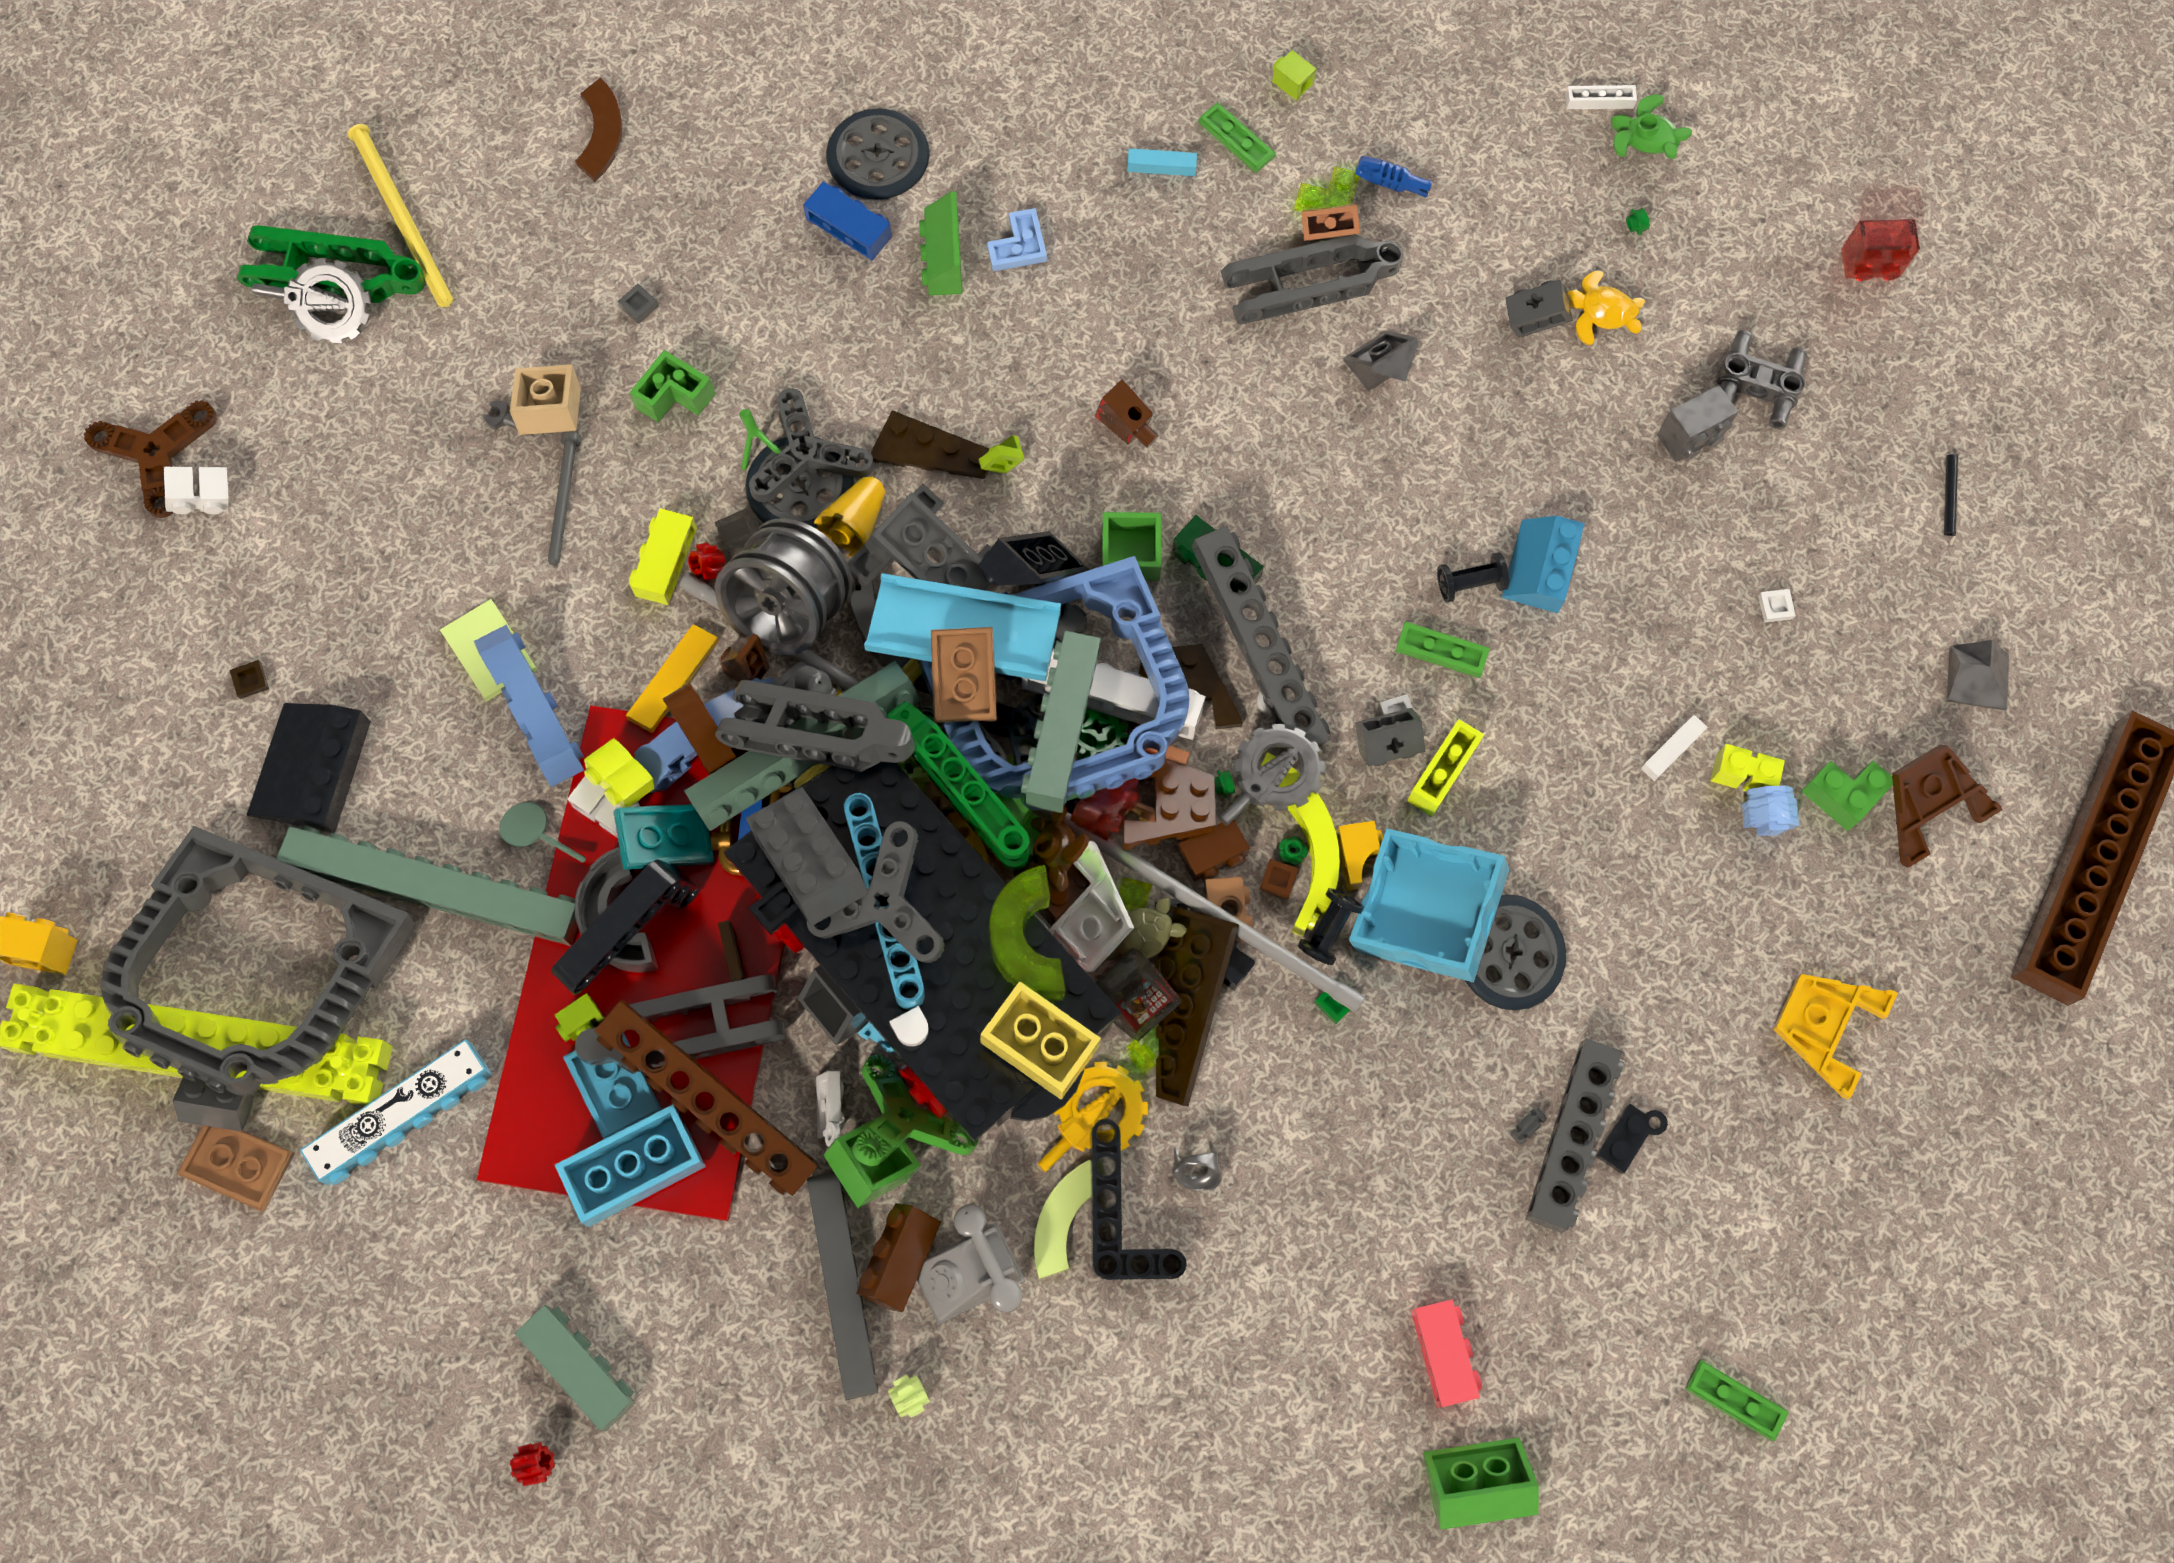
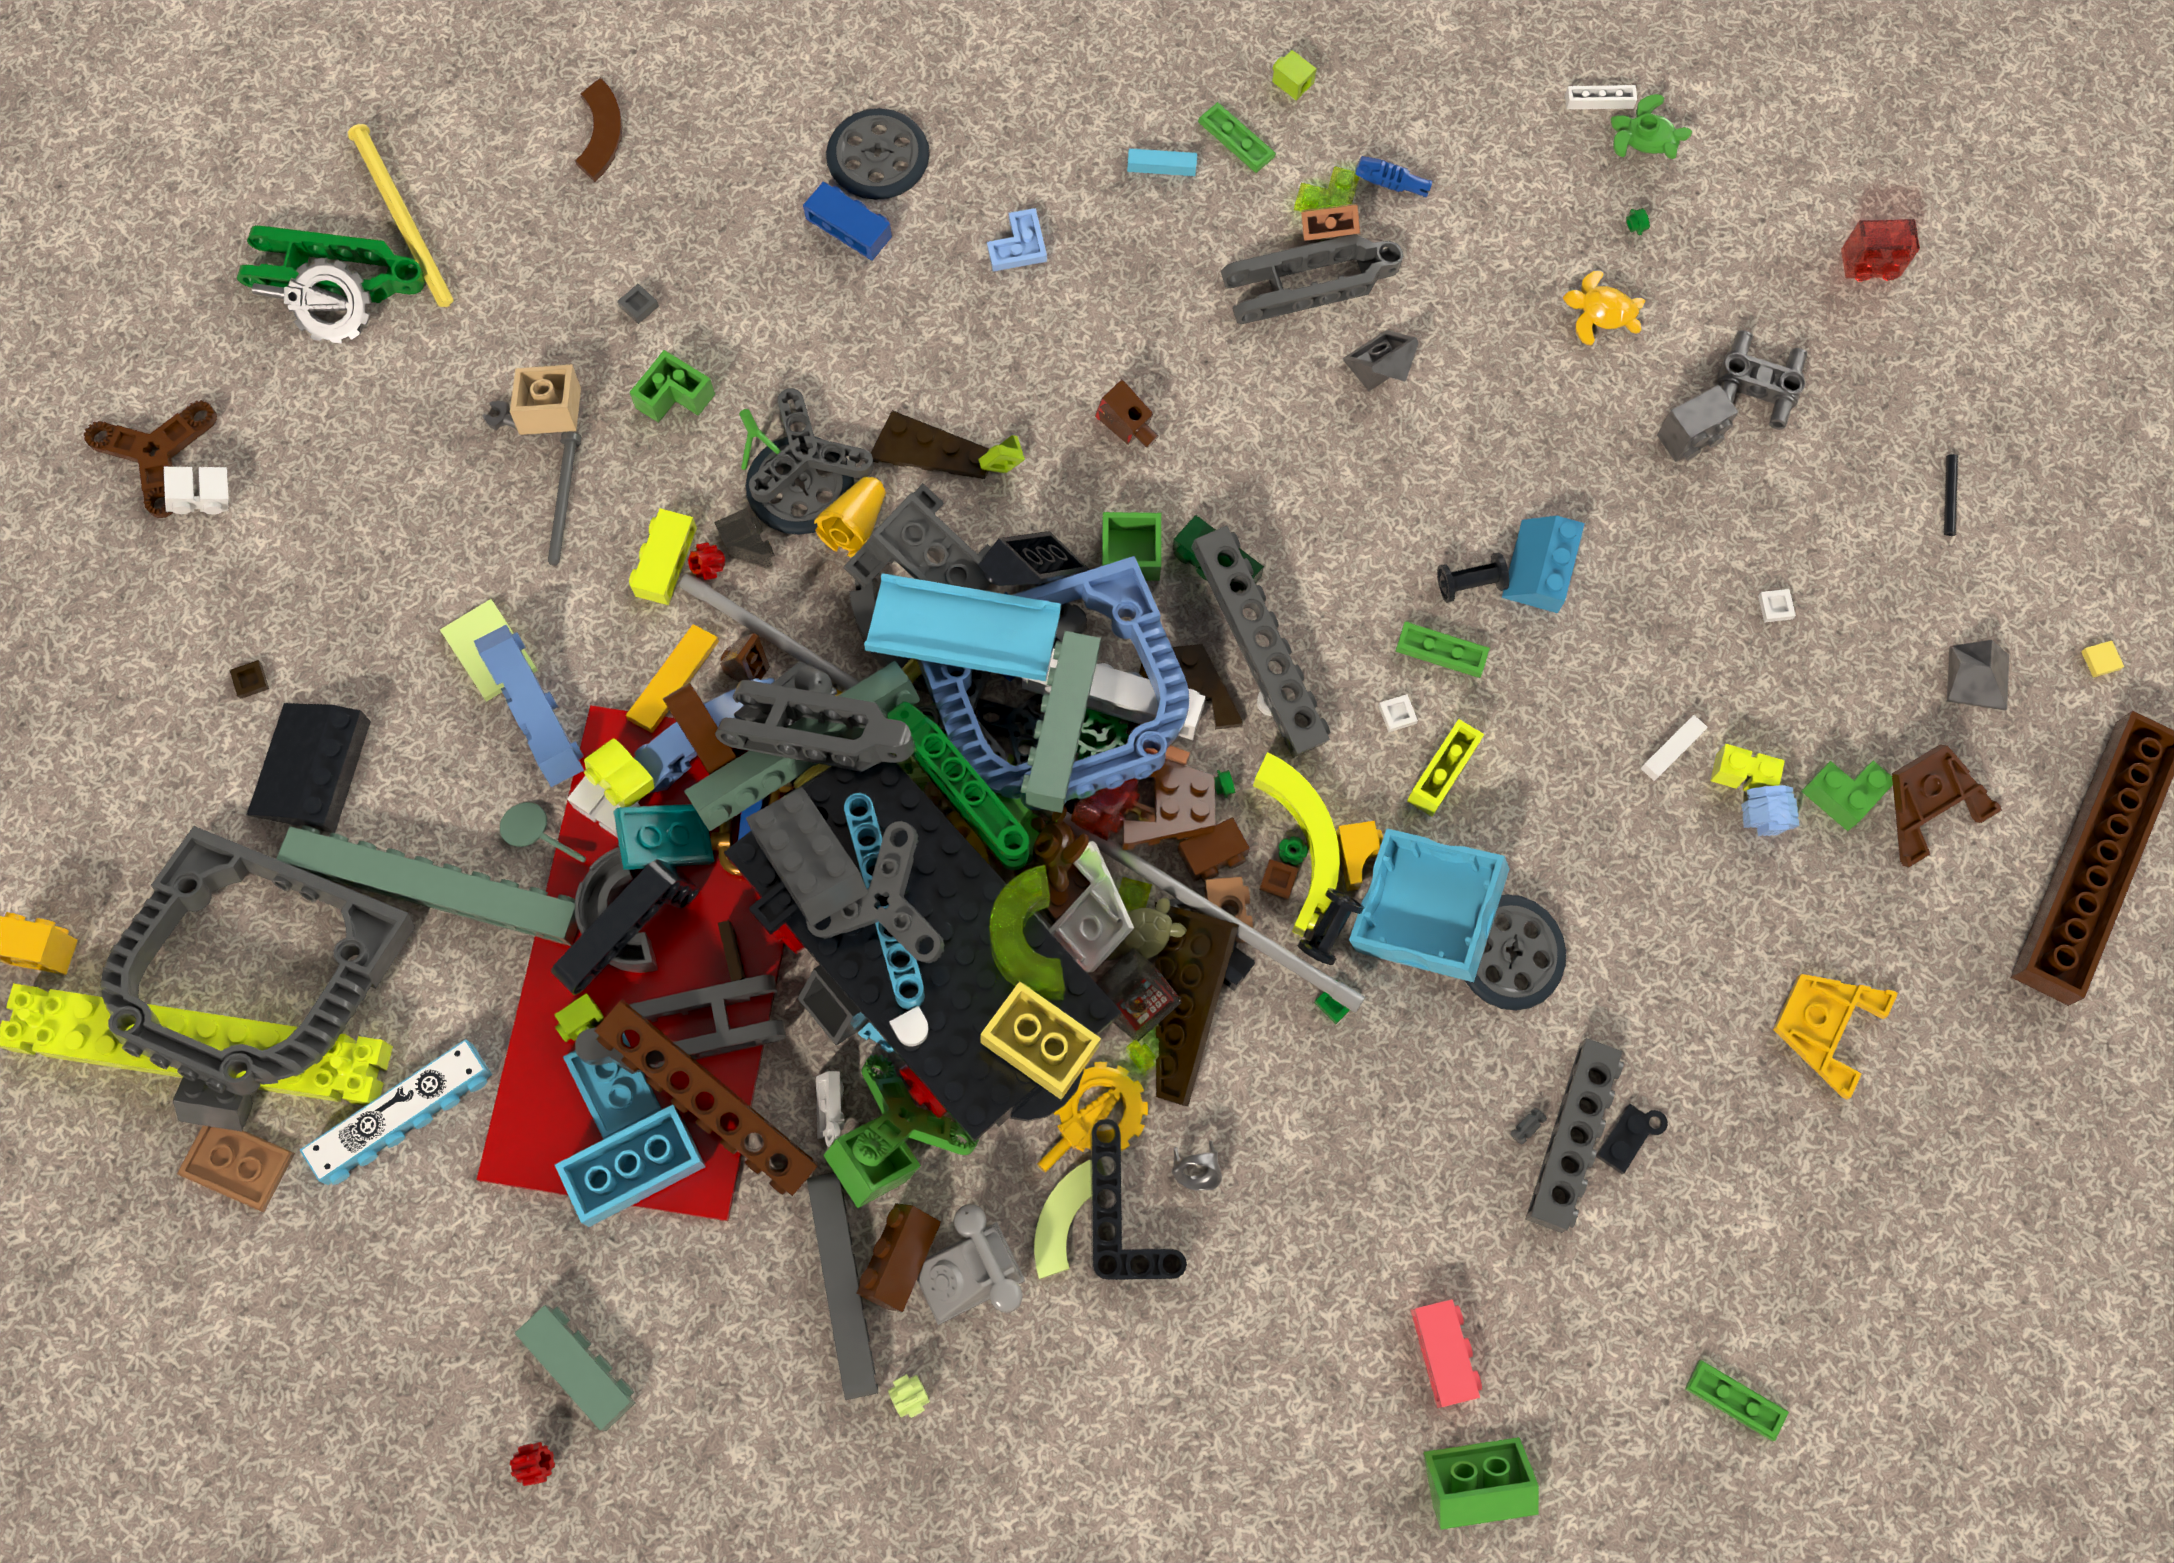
flat silver wheel [715,518,852,655] -> none
bright green slope [919,191,962,296] -> none
medium nougat tile [931,627,997,723] -> none
flat silver bar [1219,724,1325,826] -> none
dark grey brick [1355,708,1426,766] -> none
dark grey brick [1505,279,1573,337] -> none
none -> light yellow tile [2081,641,2124,678]

